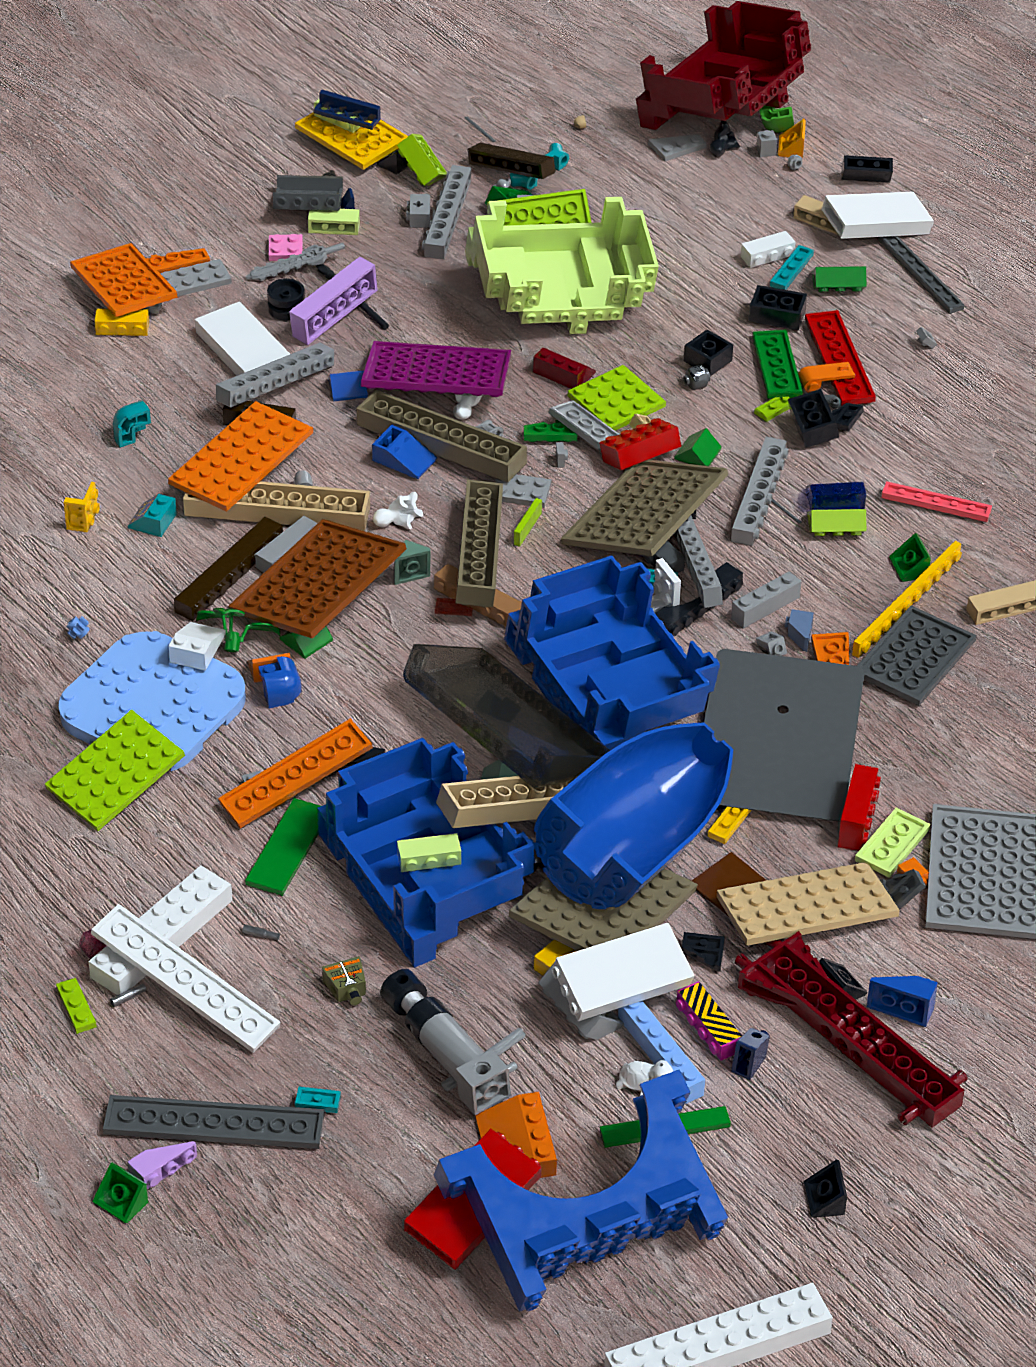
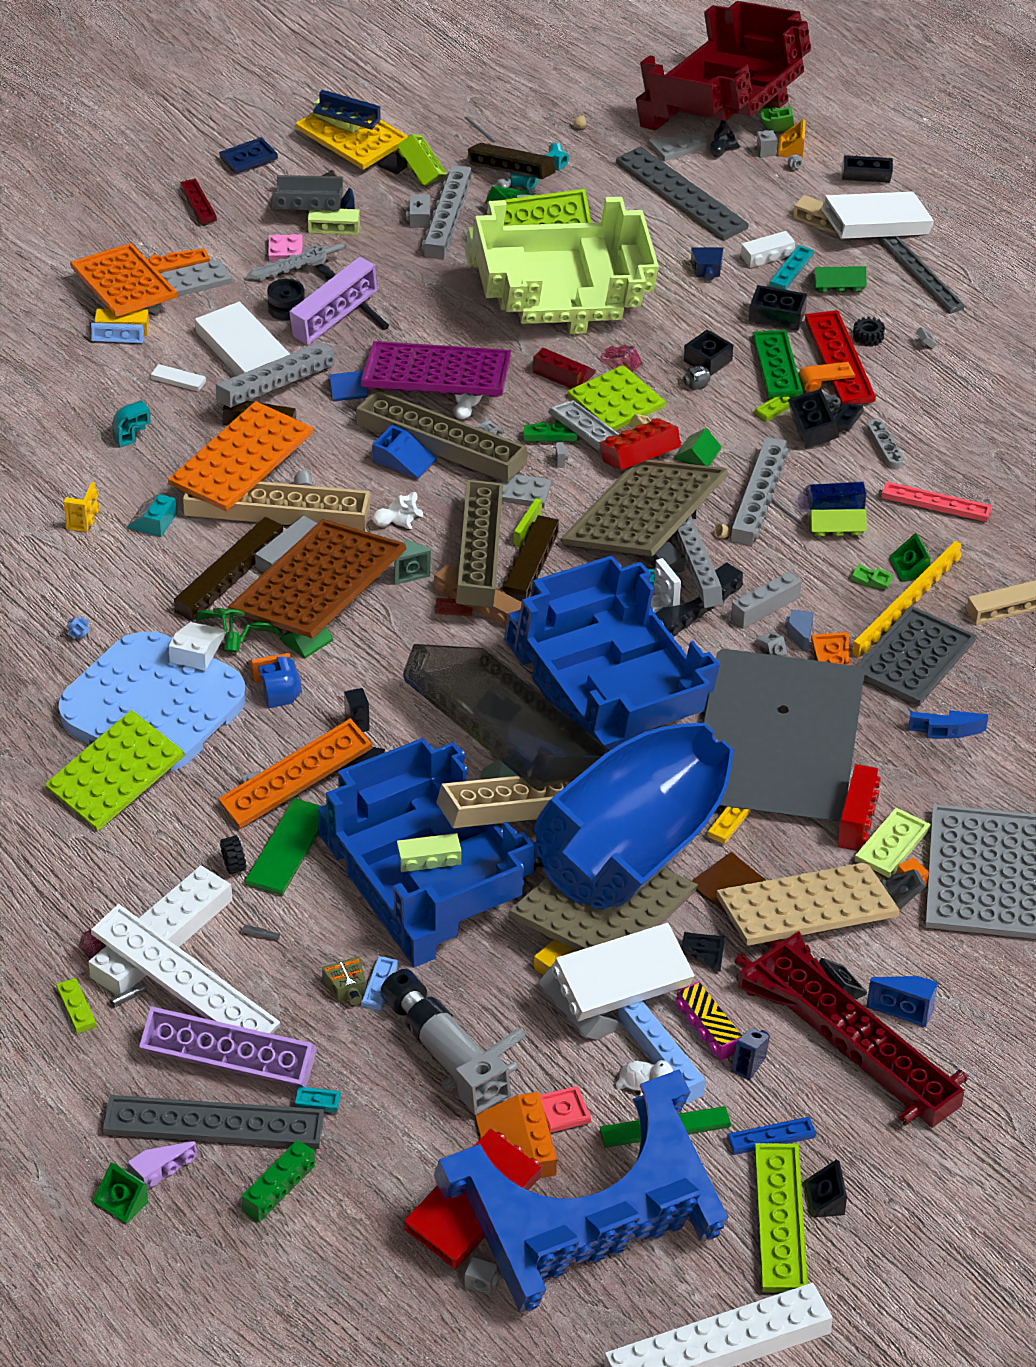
none -> light blue tile [91,323,144,343]
none -> lavender brick [139,1006,317,1087]
none -> white tile [151,364,206,392]
none -> dark red plate [180,178,217,224]
none -> dark blue plate [219,137,278,174]
none -> black tyre [220,835,246,874]
none -> green brick [241,1139,315,1223]
none -> black brick [344,688,370,732]
none -> light blue tile [361,956,398,1011]
none -> light grey brick [465,1257,500,1295]
none -> dark brown brick [502,515,559,602]
none -> coral plate [540,1086,591,1133]
none -> clear pink bracket [600,345,642,372]
none -> dark grey plate [616,146,749,241]
none -> dark blue torso [691,247,723,281]
none -> tan hinge [714,523,730,539]
none -> blue tile [727,1117,816,1155]
none -> lime plate [755,1143,808,1293]
none -> bright green slope [850,564,894,589]
none -> black tyre [853,316,885,347]
none -> light grey beam [868,419,904,470]
none -> blue slope [908,710,988,739]

